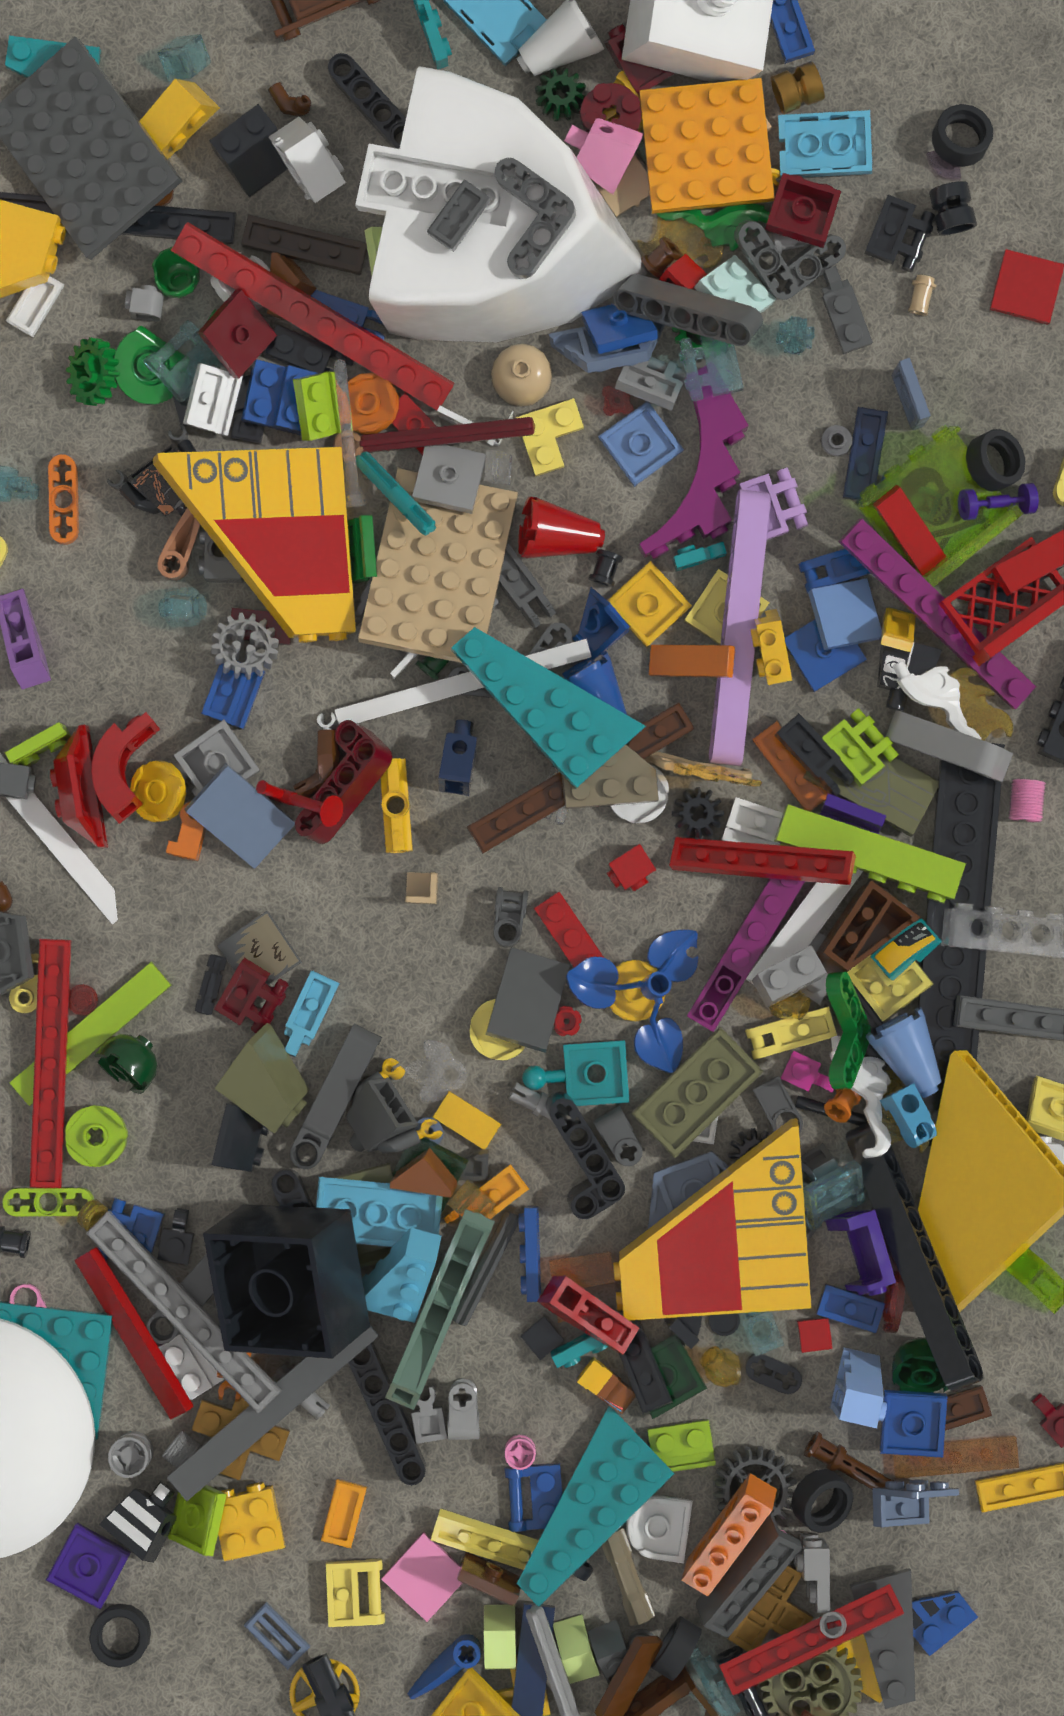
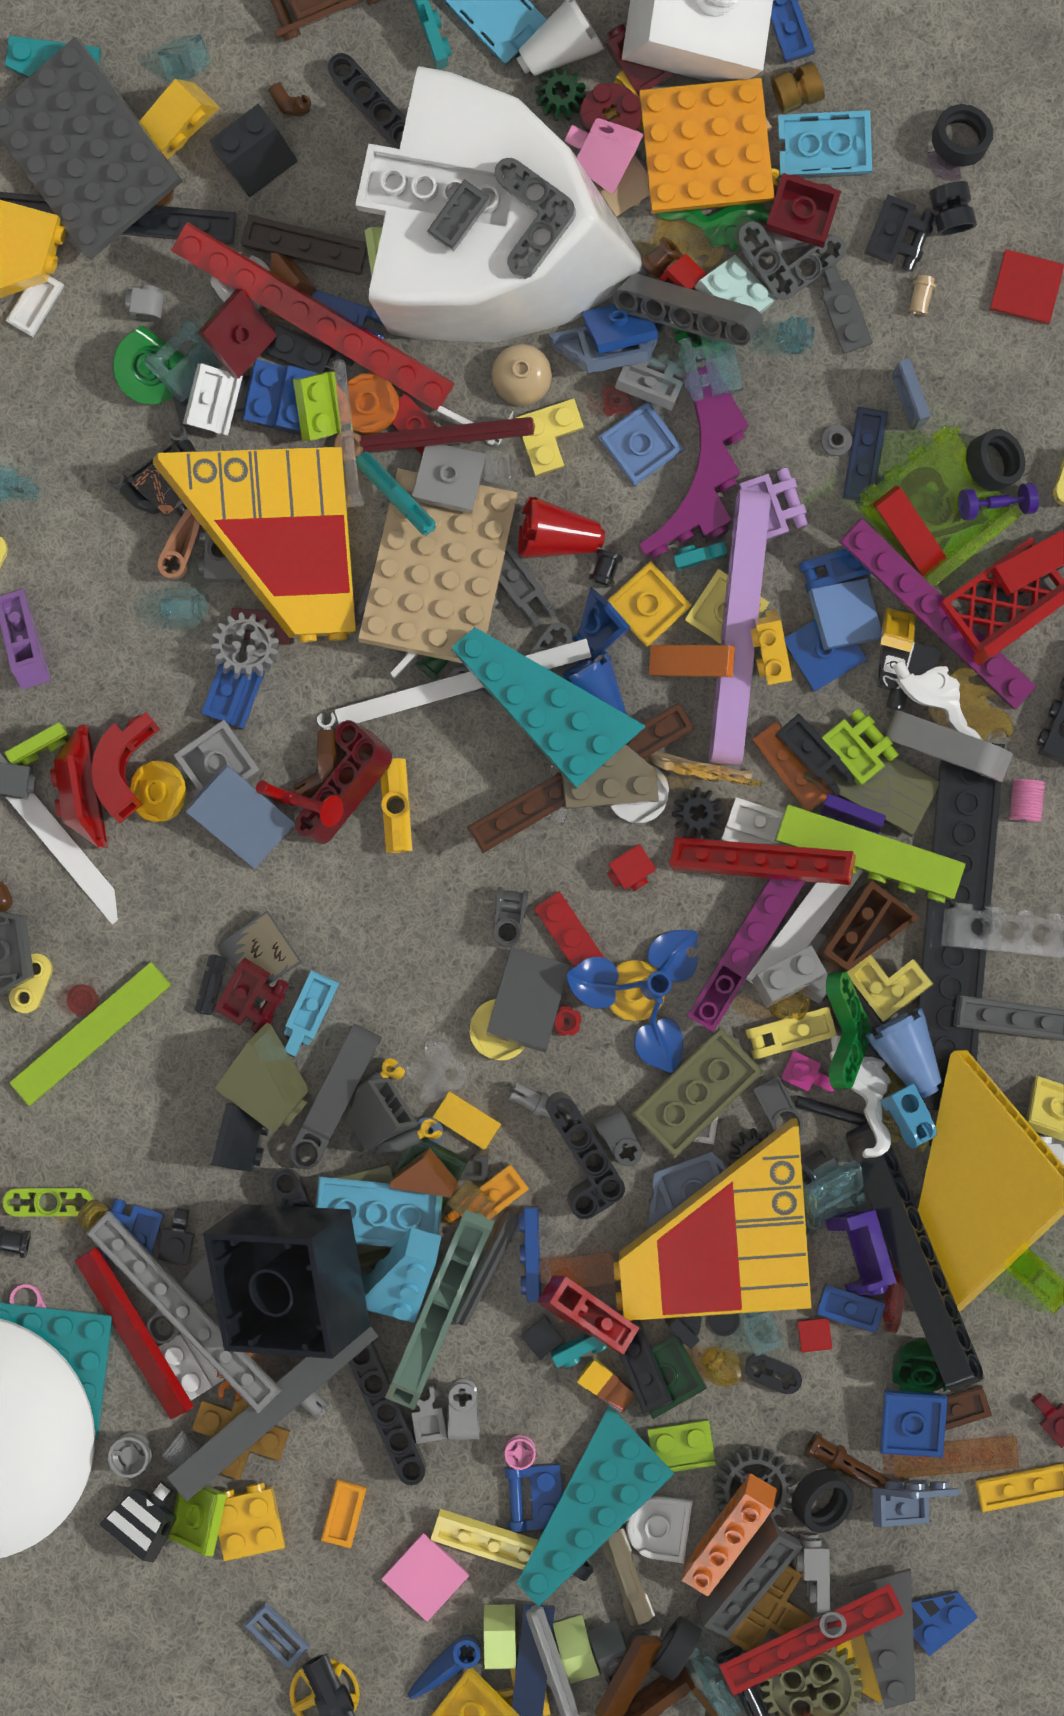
red tile [30,939,72,1188] -> none
dark purple plate [46,1523,131,1610] -> none
orange beam [48,454,79,545] -> none
lime plate [65,1105,128,1167] -> none
green gear [66,337,120,406] -> none
black tyre [89,1604,151,1668] -> none
dark green cylinder [94,1034,158,1094] -> none
green hair [152,247,200,298] -> none
orange leg [166,802,206,861] -> none
black tile [231,412,265,445] -> none
white brick [269,117,346,203] -> none
light yellow plate [326,1559,385,1627] -> none
green plate [347,515,377,584] -> none
tan panel [405,872,438,905] -> none
dark blue torso [438,719,477,796] -> none
reddish brown plate [457,1552,520,1606] -> none
teal plate [522,1040,629,1106] -> none
orange bush [824,1089,863,1123] -> none
light blue wedge [830,1347,887,1429] -> none
slope [870,919,942,981] -> none

